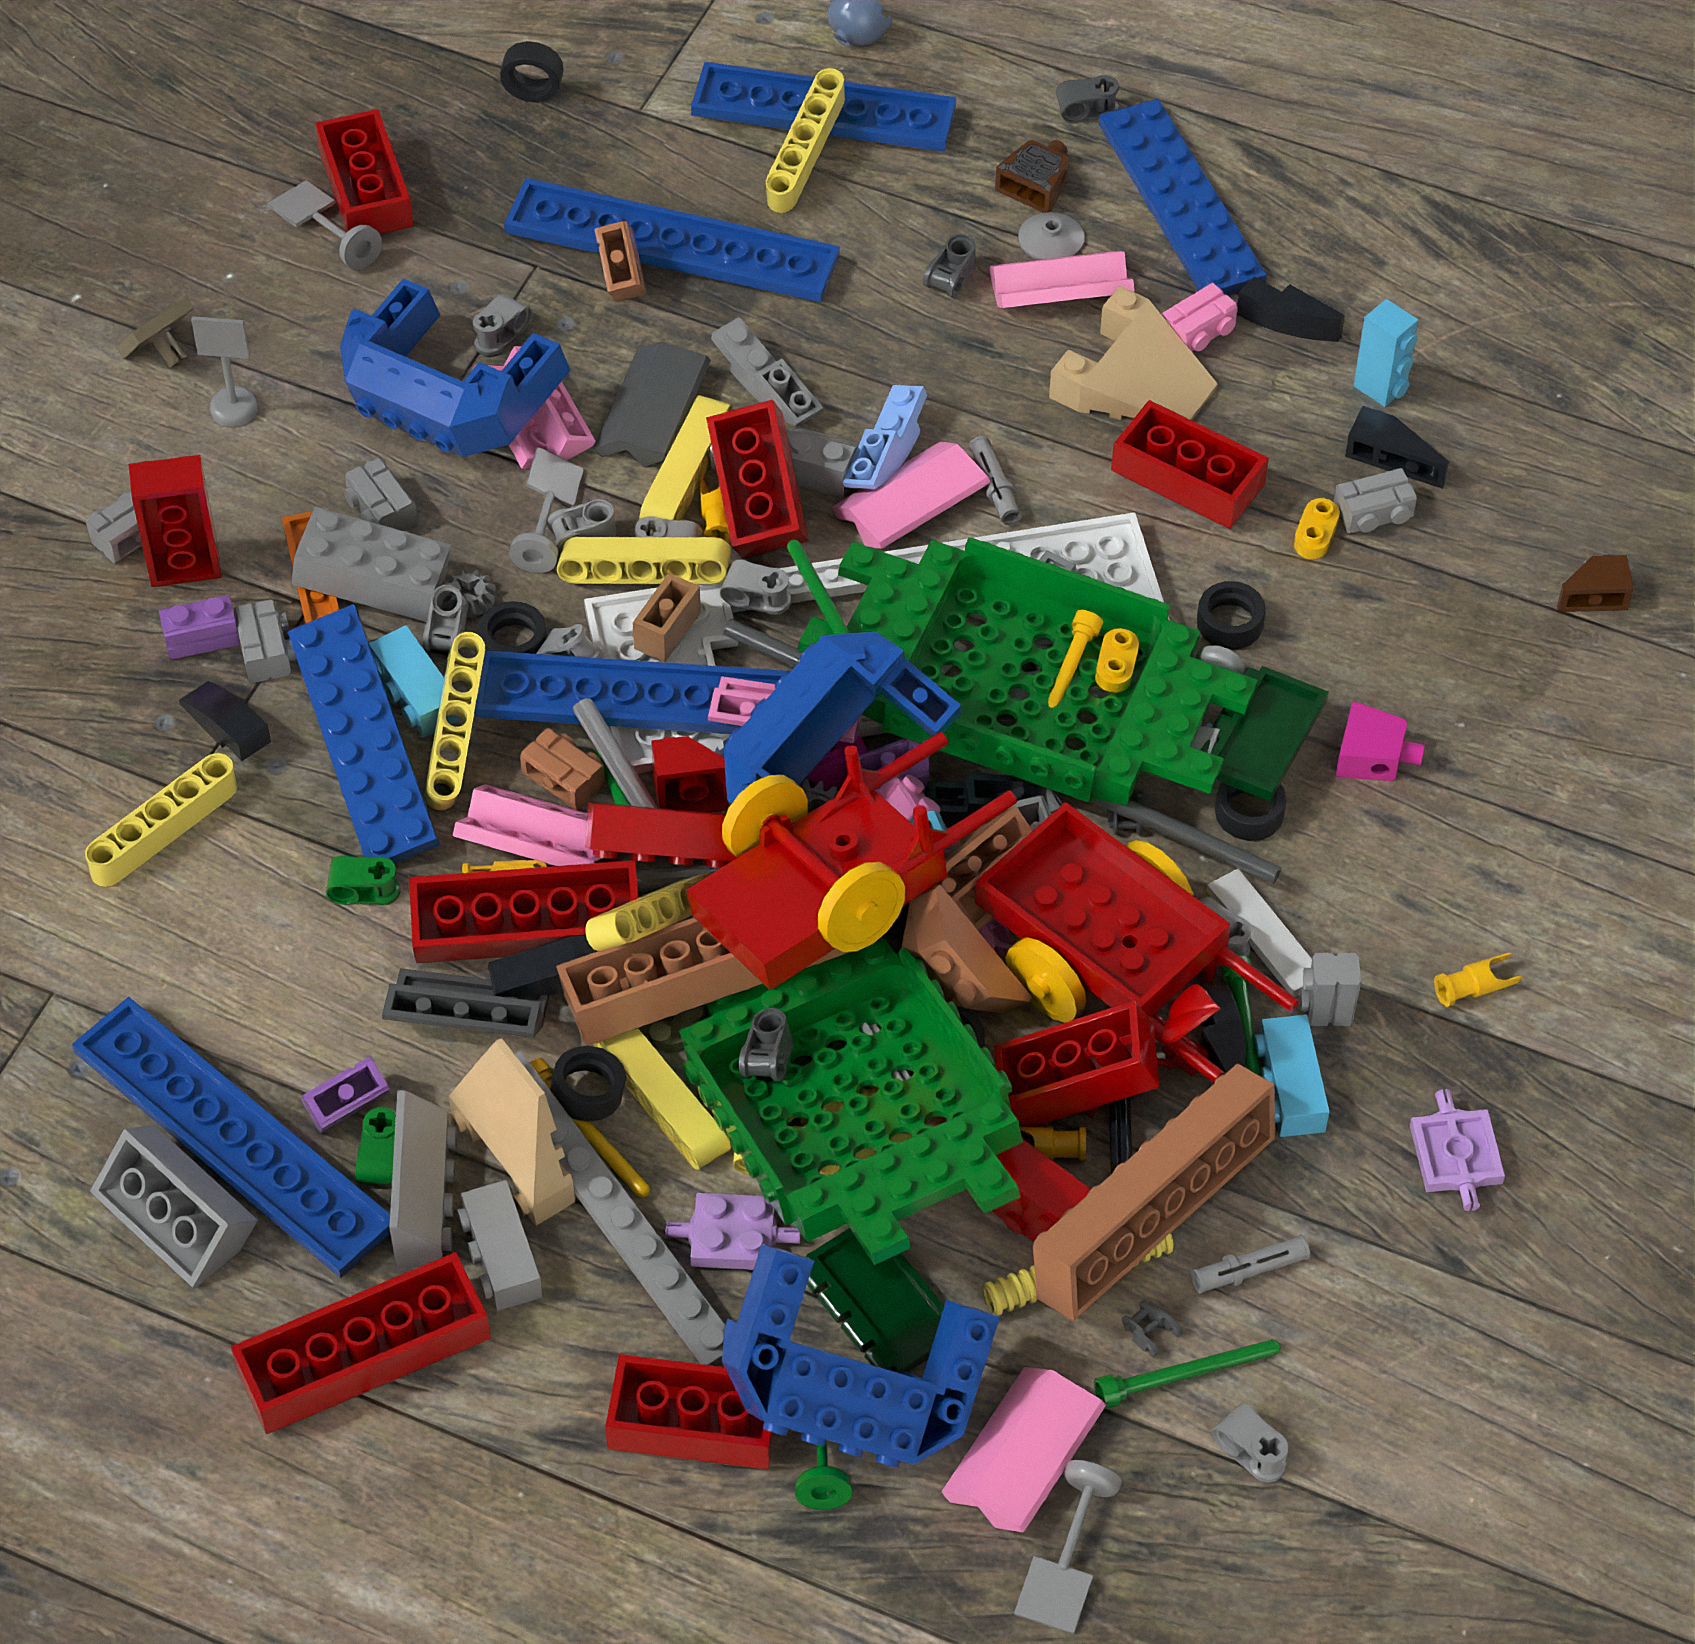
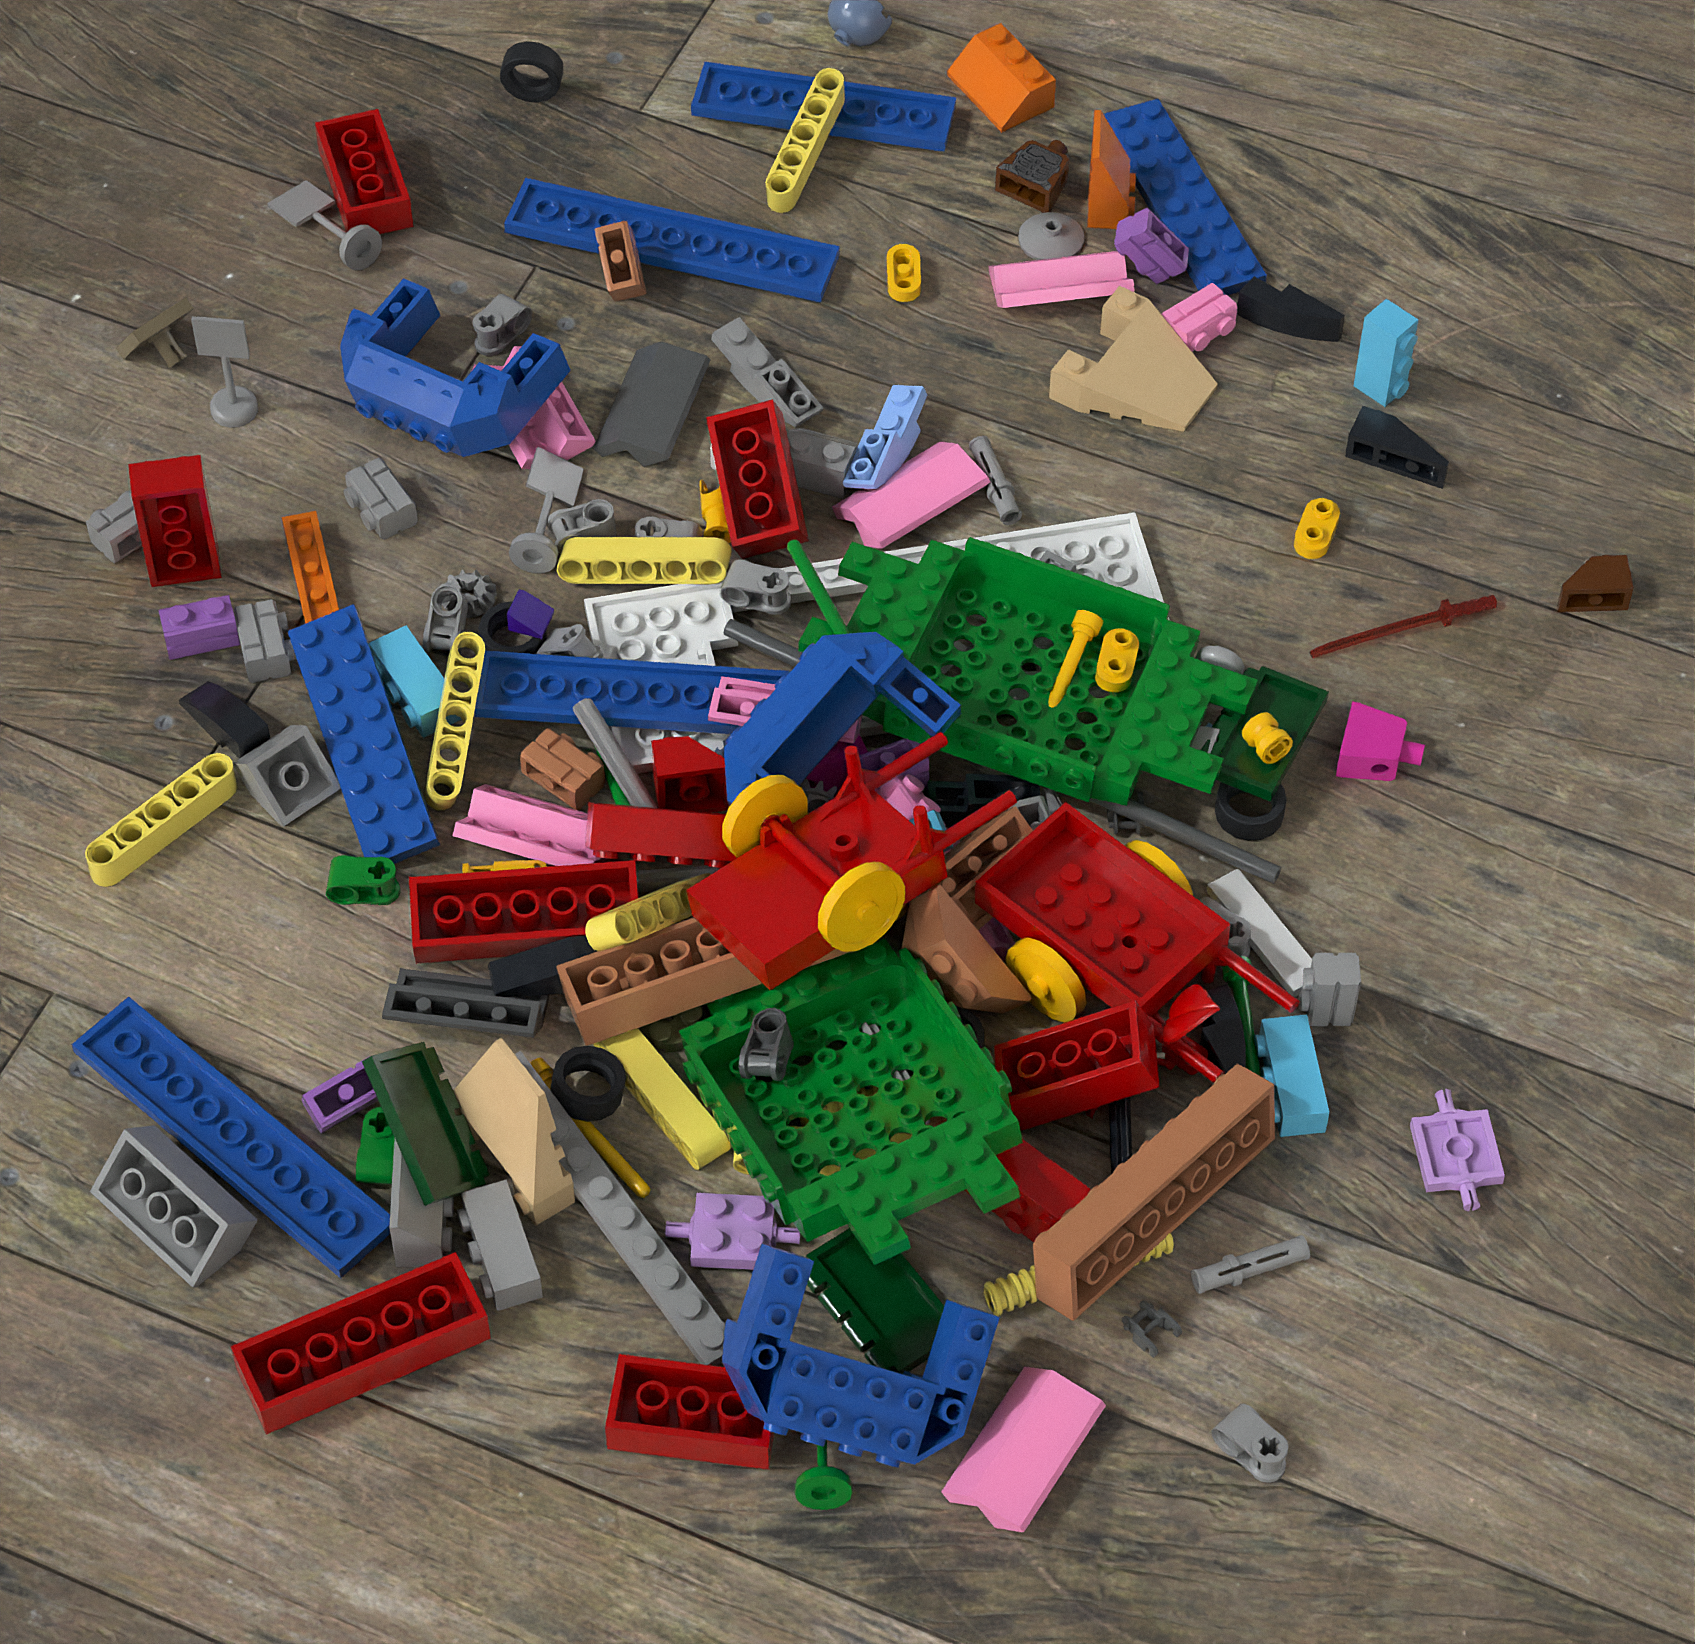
light grey brick [291,506,451,622] -> none
medium nougat brick [633,573,701,662] -> none
light yellow beam [639,395,733,528] -> none
dark grey piece [923,234,976,298] -> none
light grey piece [1014,1460,1122,1635] -> none
yellow piece [1020,1127,1086,1162] -> none
dark grey piece [1056,75,1119,123] -> none
green piece [1094,1339,1281,1410] -> none
red brick [1111,400,1269,529] -> none
black tyre [1197,581,1266,649] -> none
light grey brick [1334,468,1417,534] -> none
yellow piece [1434,953,1523,1007] -> none
none -> light grey slope [233,725,341,827]
none -> dark green hinge [362,1042,490,1206]
none -> dark purple slope [507,589,554,639]
none -> yellow plate [887,244,921,302]
none -> orange slope [947,23,1056,133]
none -> orange slope [1087,110,1136,229]
none -> medium lavender brick [1114,208,1189,284]
none -> yellow wheel [1242,712,1293,764]
none -> clear red sword [1309,595,1497,658]

